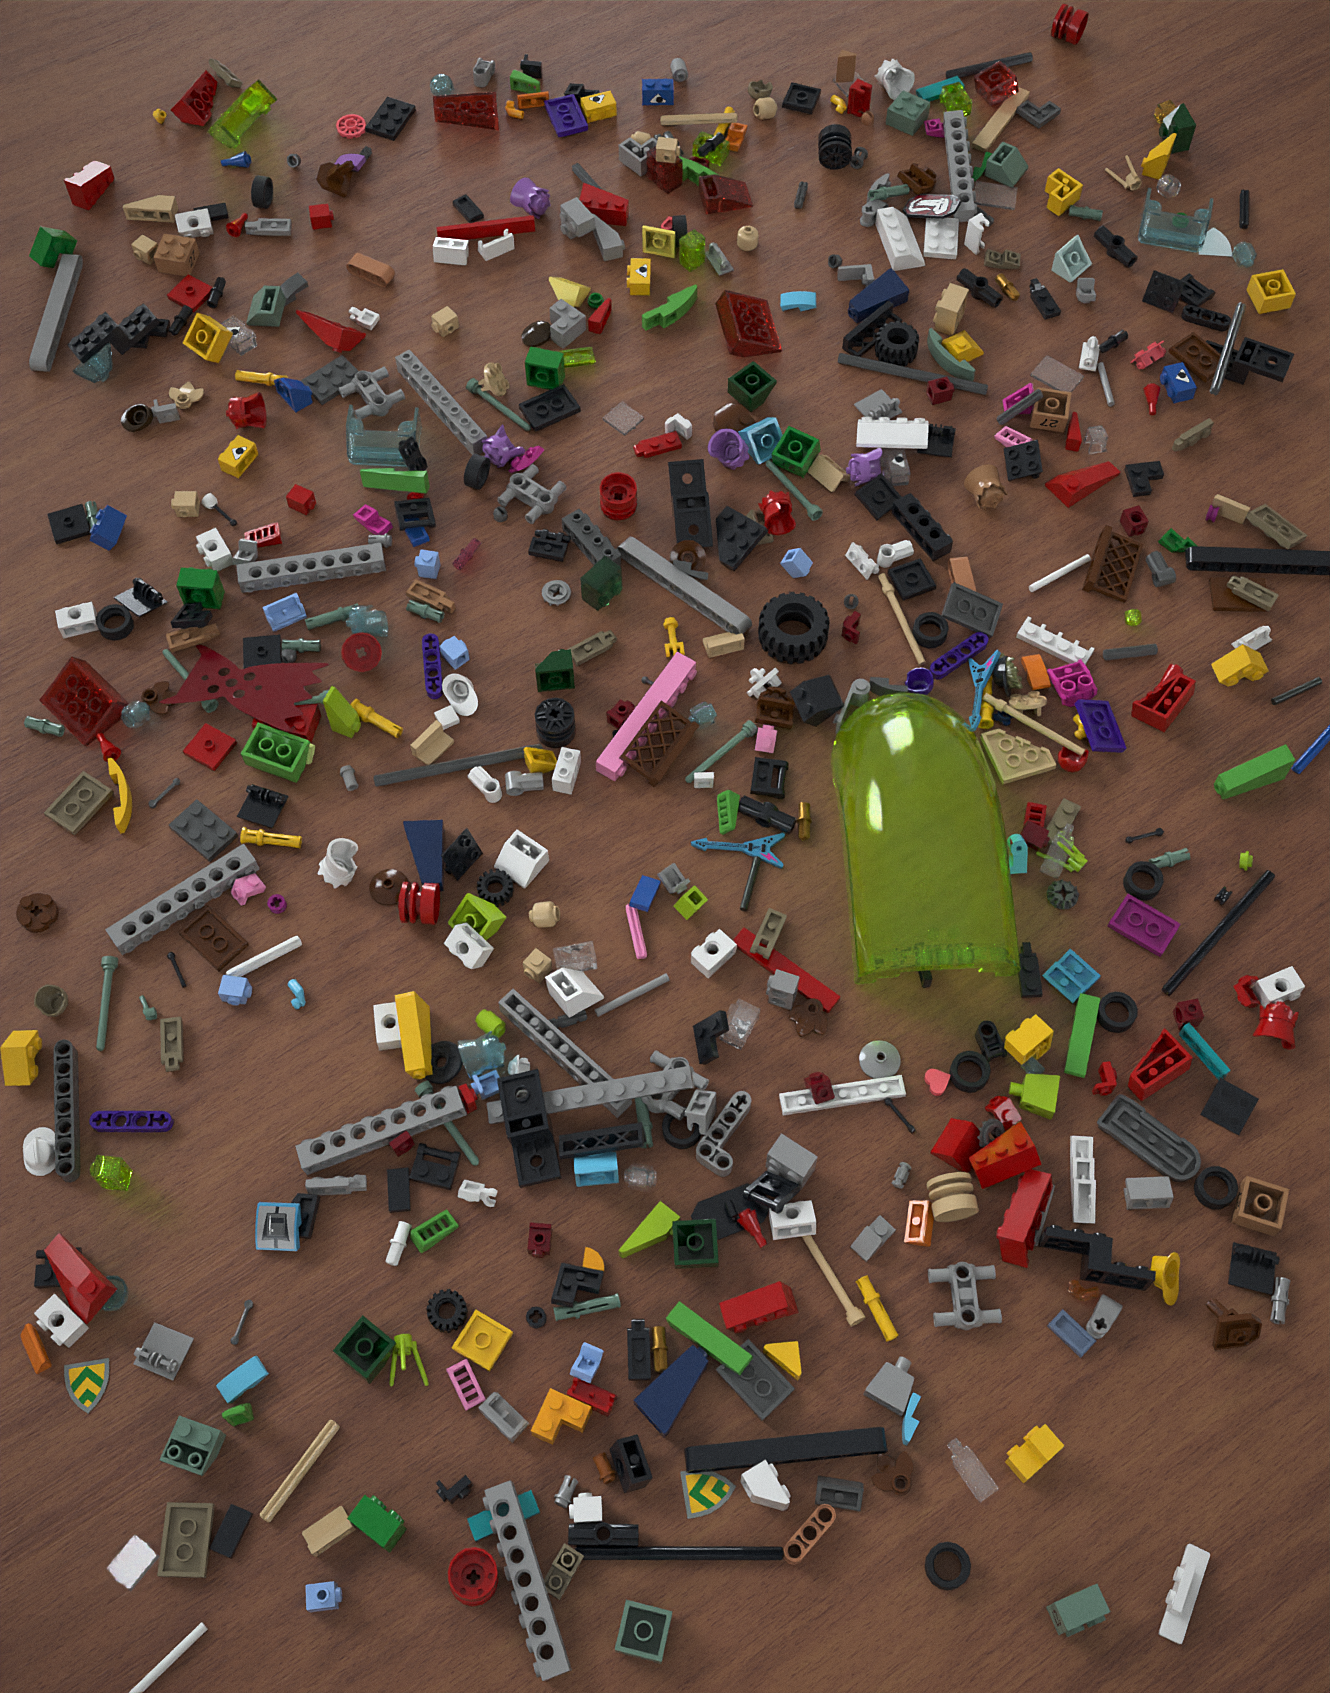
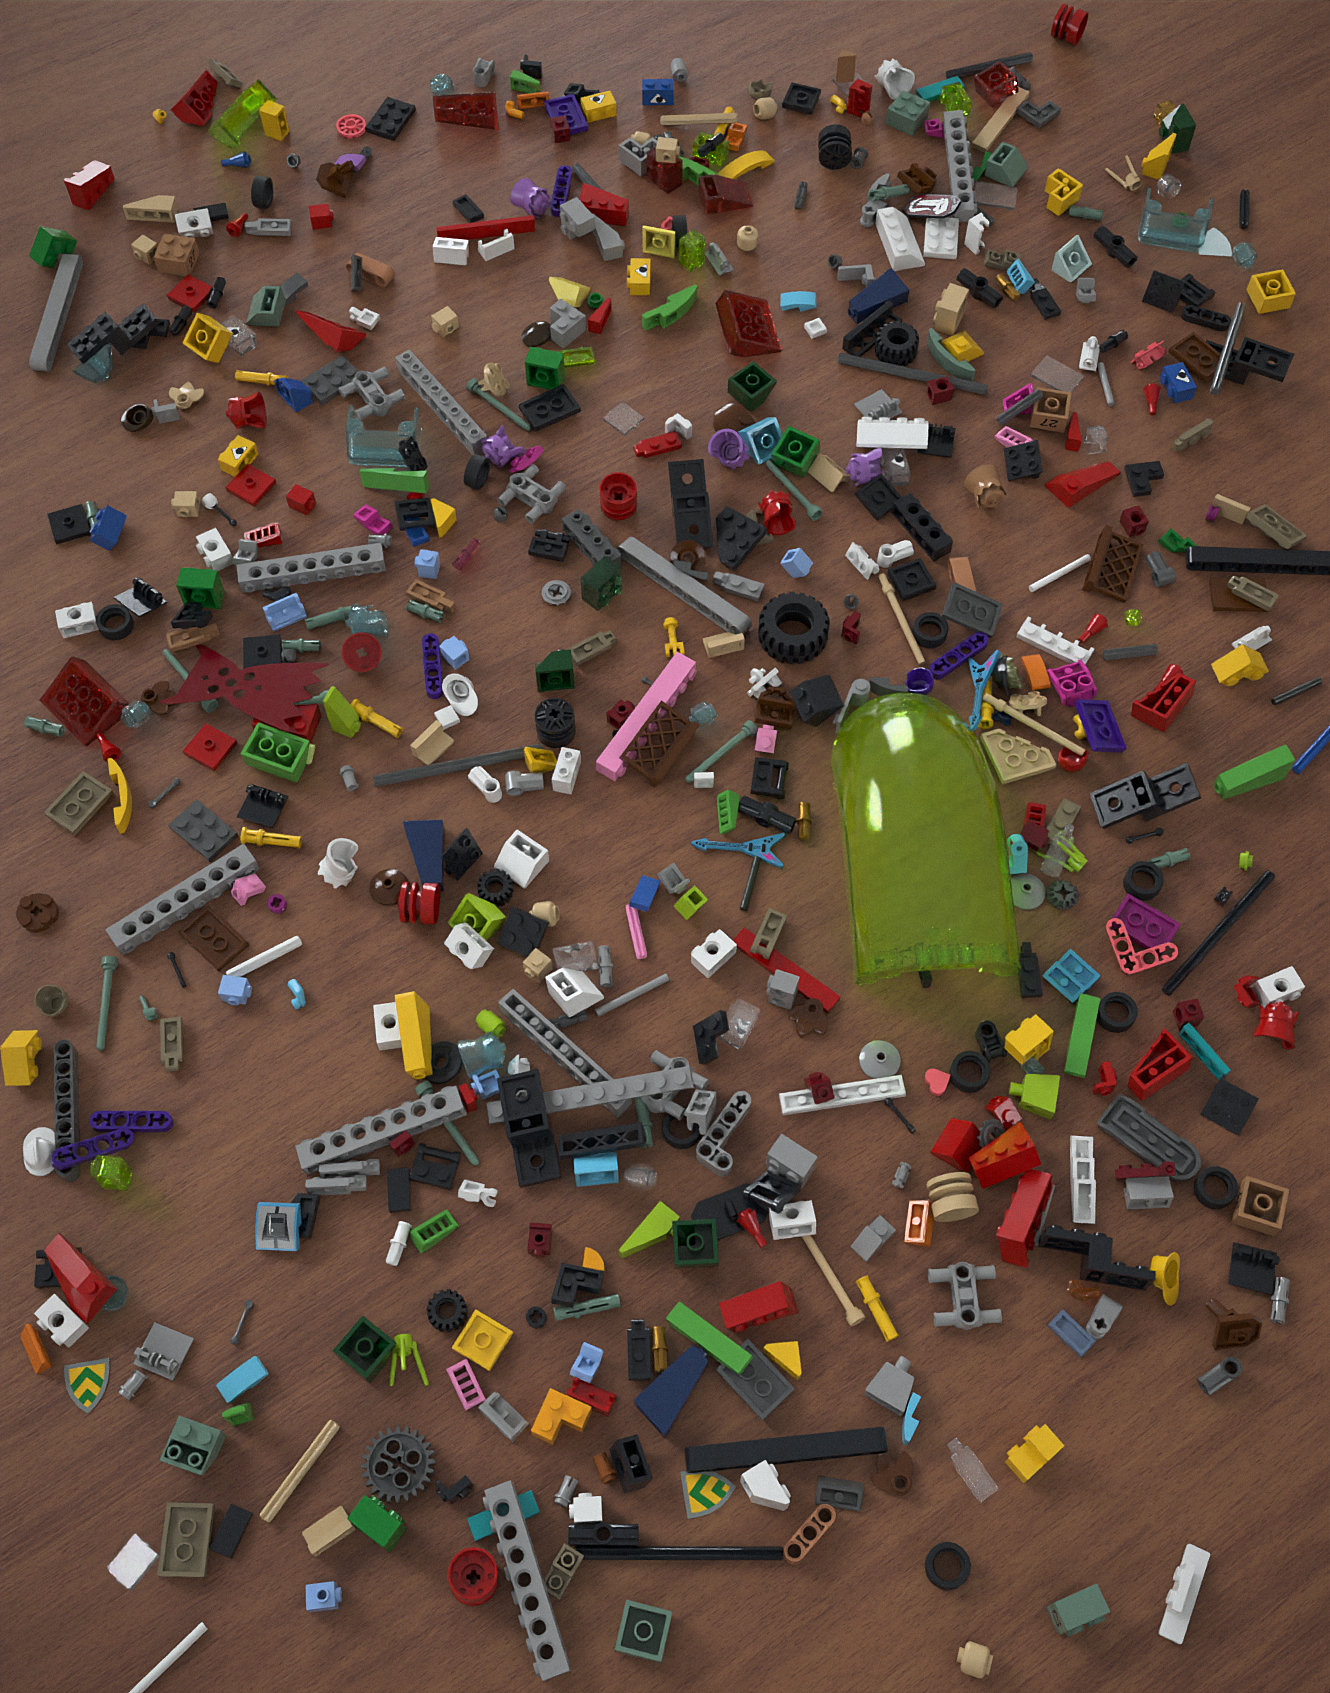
none -> dark purple beam [50,1128,134,1170]
none -> light grey pin [118,1370,147,1400]
none -> red plate [226,464,276,506]
none -> yellow brick [259,100,289,141]
none -> black arm [263,587,291,602]
none -> light grey hinge [319,1159,380,1179]
none -> dark grey slope [350,255,362,292]
none -> dark grey gear [360,1425,436,1504]
none -> yellow slope [431,498,457,538]
none -> black plate [497,906,549,957]
none -> dark red bracket [550,115,570,143]
none -> dark purple beam [550,165,572,217]
none -> light grey pin [597,945,613,988]
none -> light grey hinge [713,572,765,602]
none -> yellow slope [718,150,775,189]
none -> white tile [804,318,827,339]
none -> tan head [956,1641,993,1678]
none -> light grey dish [1006,873,1046,910]
none -> dark grey axle [1007,67,1031,91]
none -> medium azure slope [1007,259,1035,294]
none -> red cone [1078,614,1108,644]
none -> black bracket [1090,763,1201,829]
none -> coral beam [1106,918,1178,975]
none -> dark red hinge [1115,1161,1176,1180]
none -> dark grey piece [1197,1357,1242,1396]

